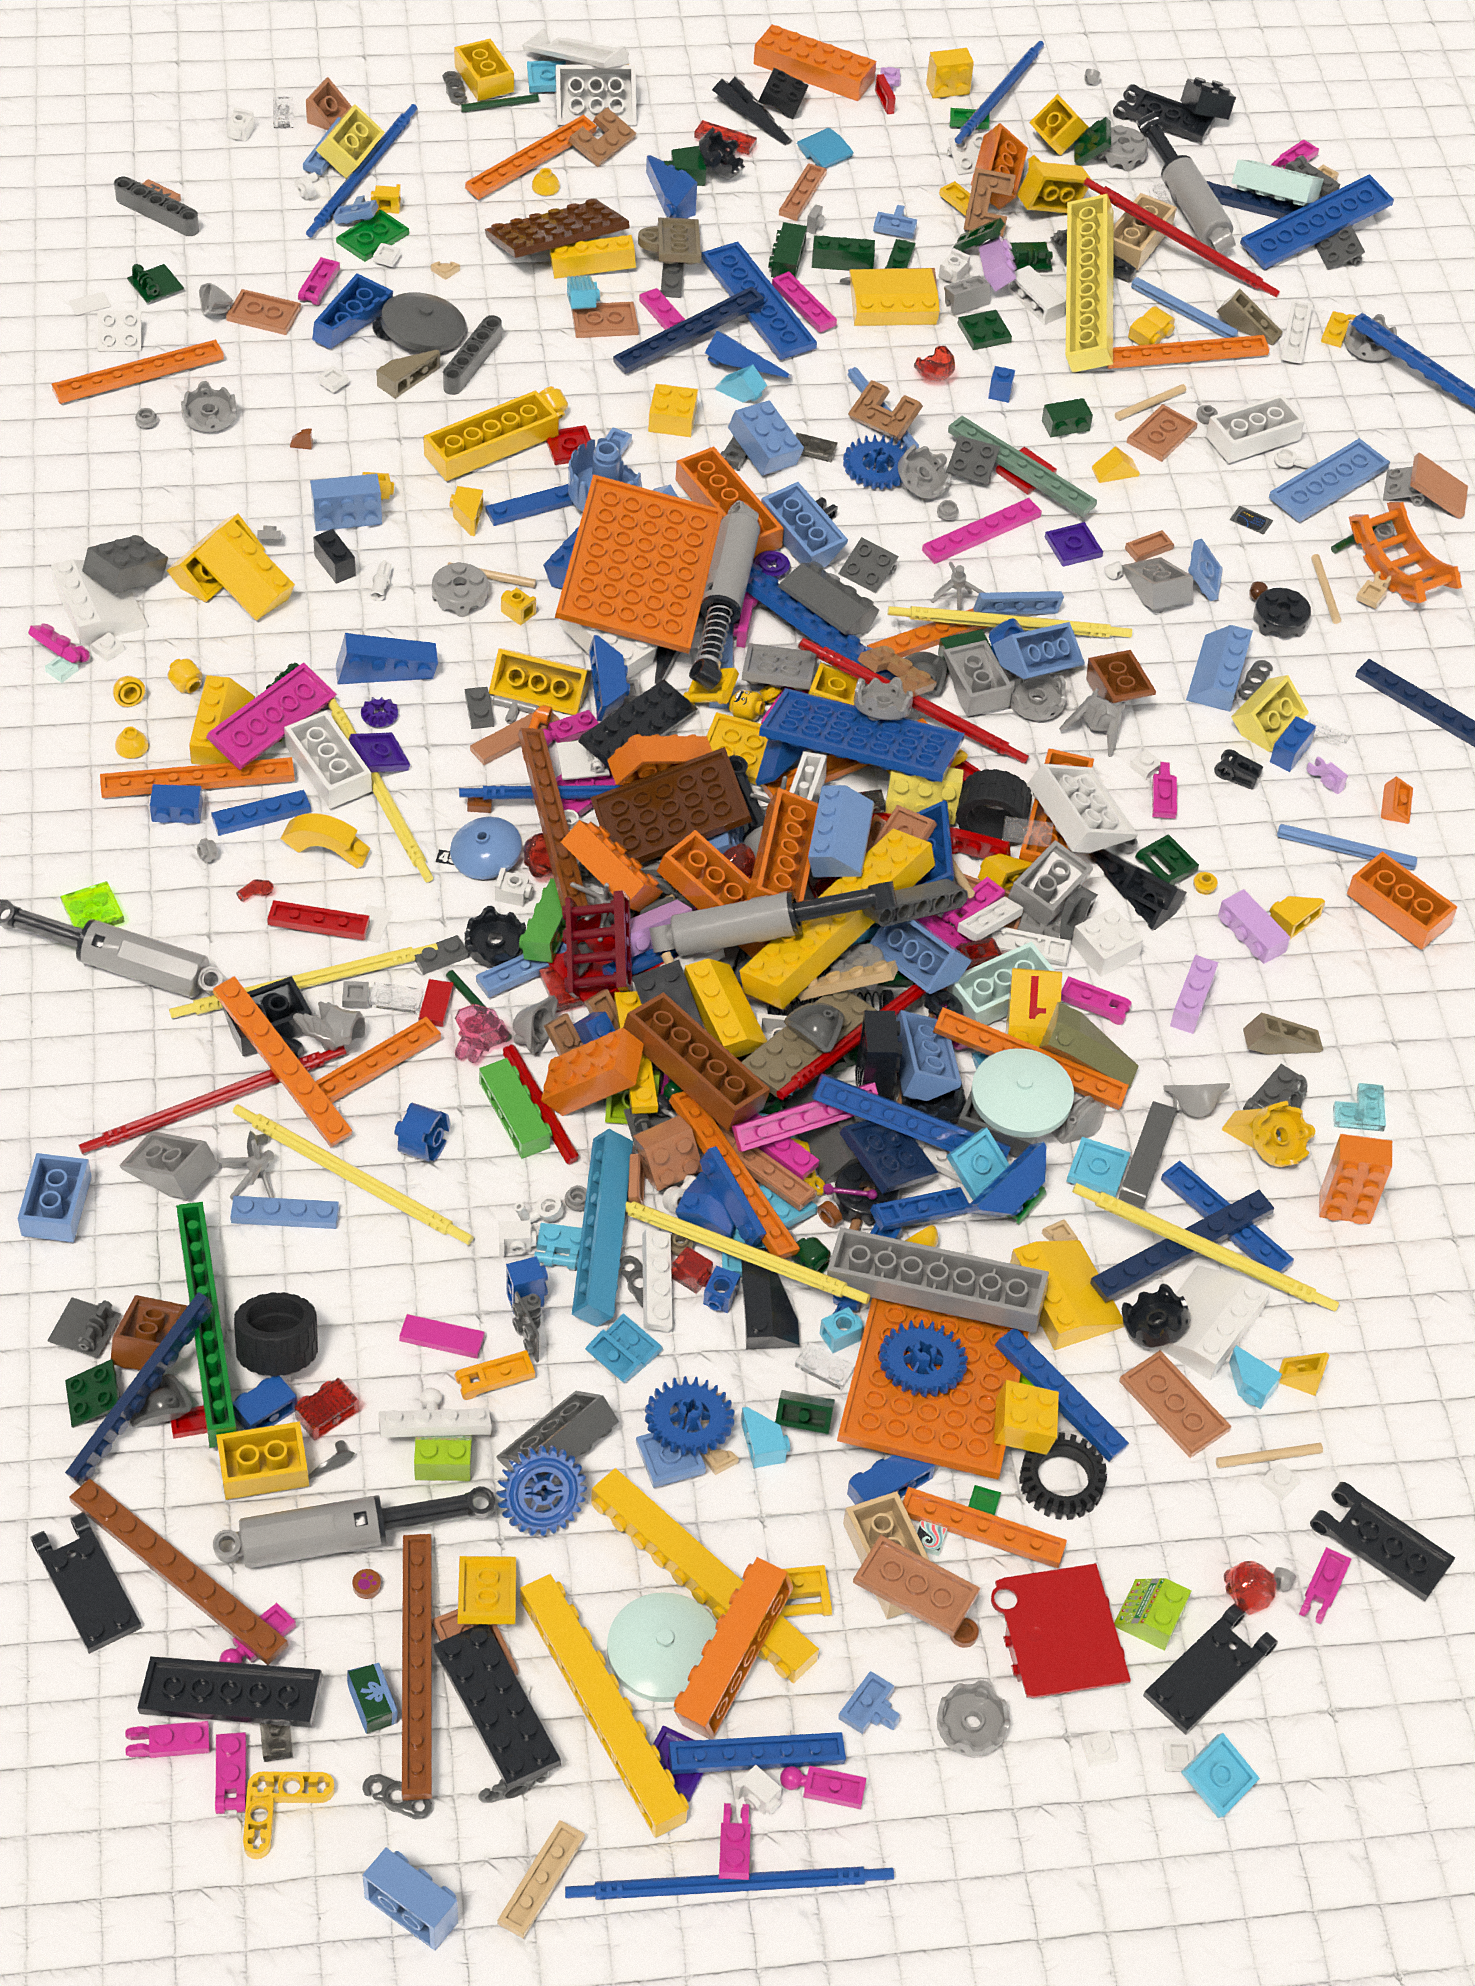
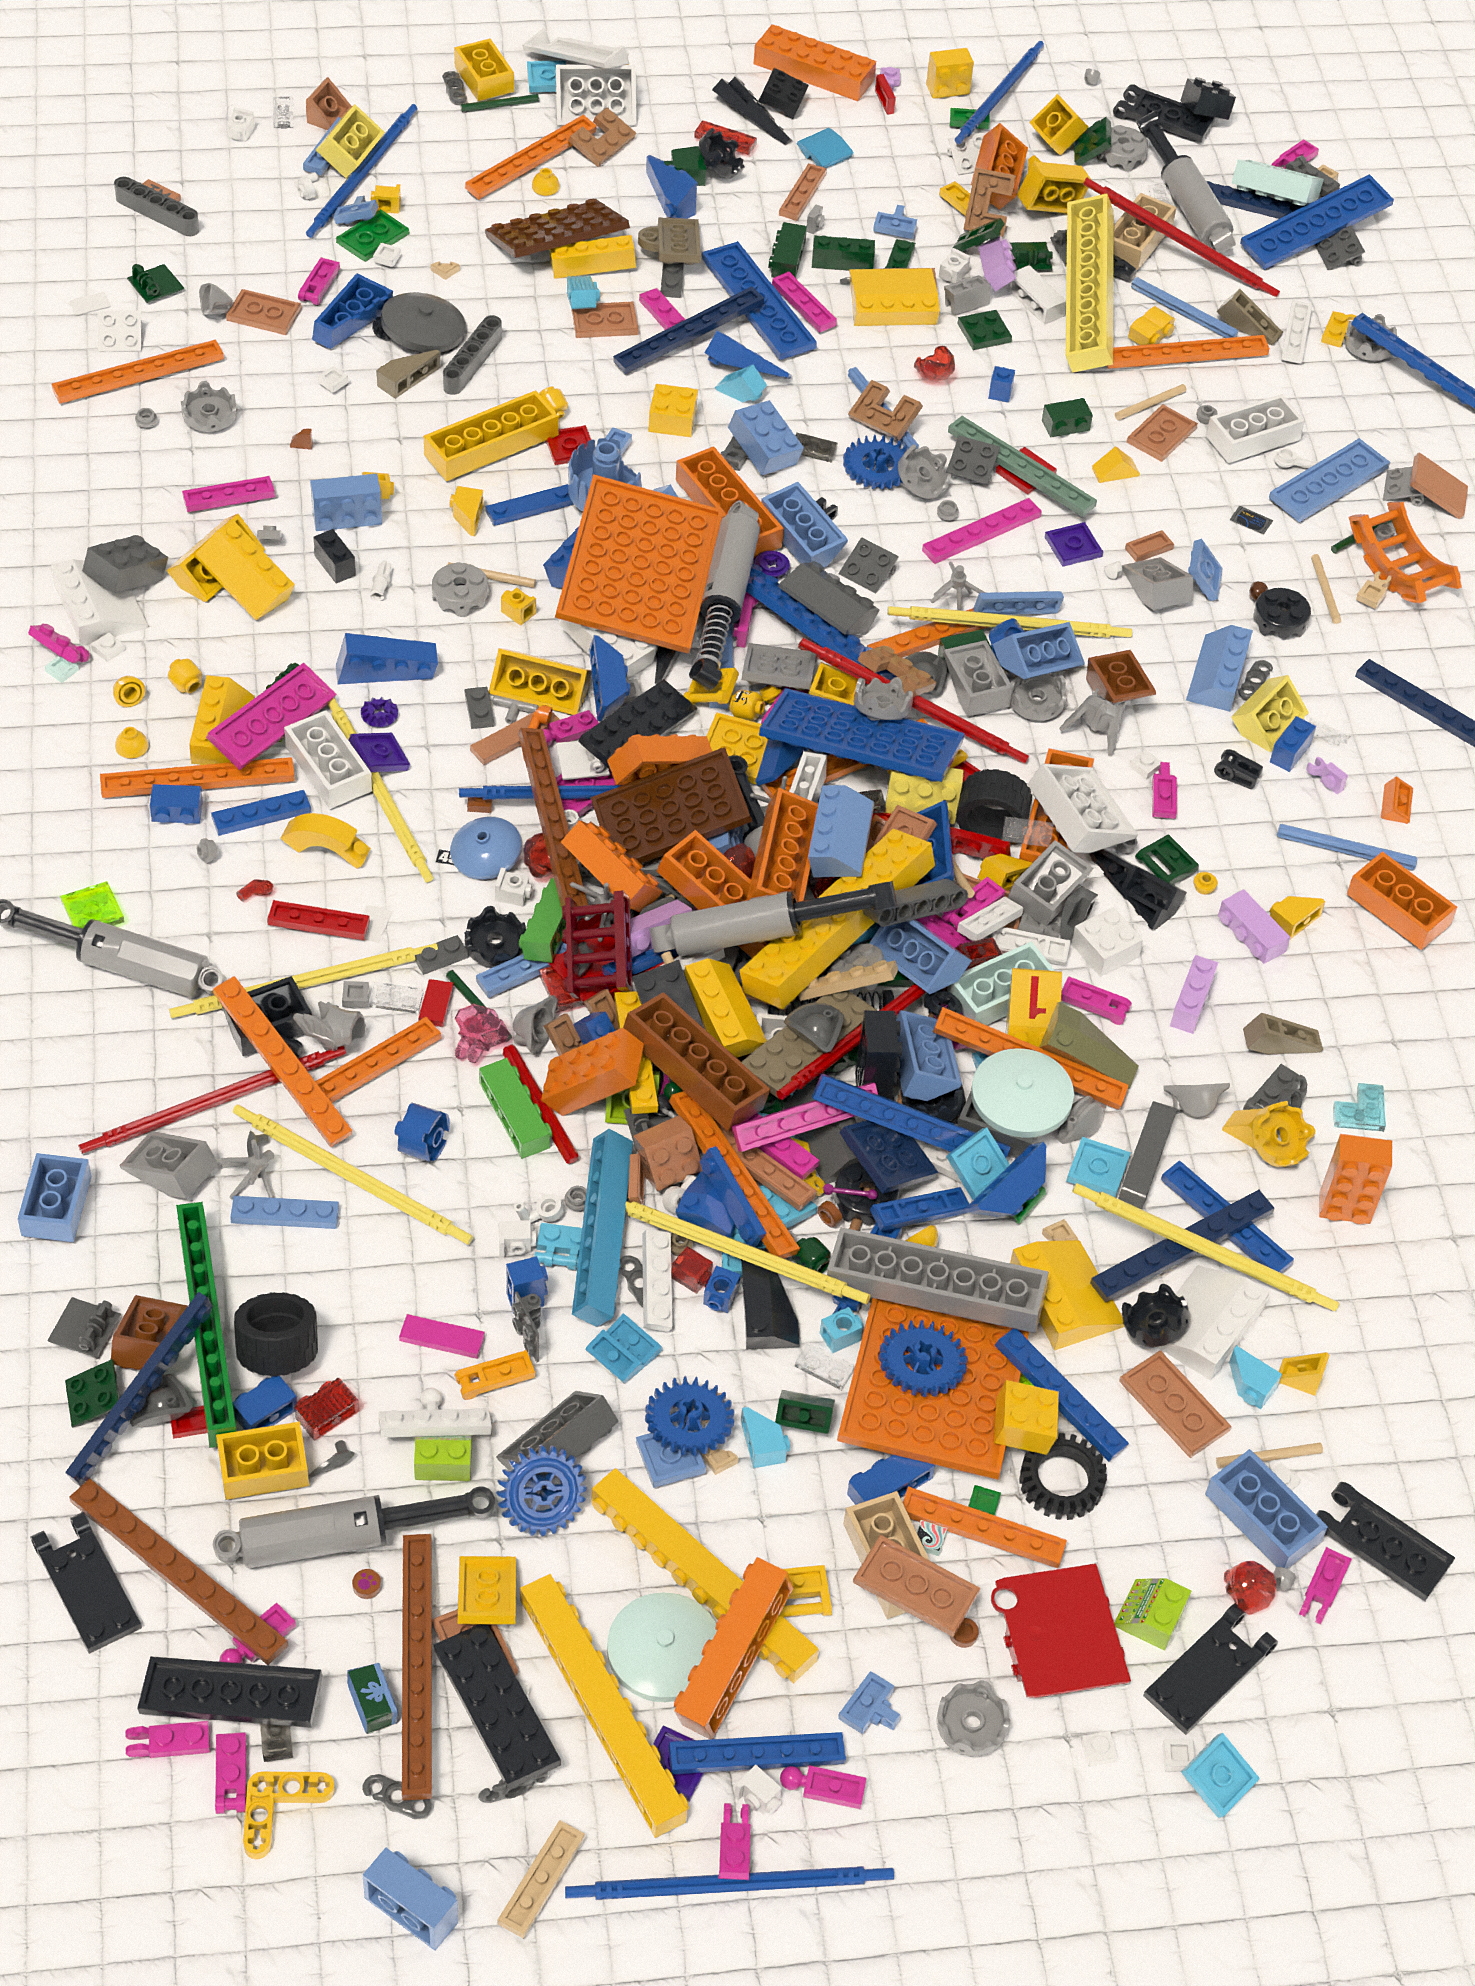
none -> dark pink plate [182,476,275,512]
none -> medium blue brick [1205,1449,1328,1569]

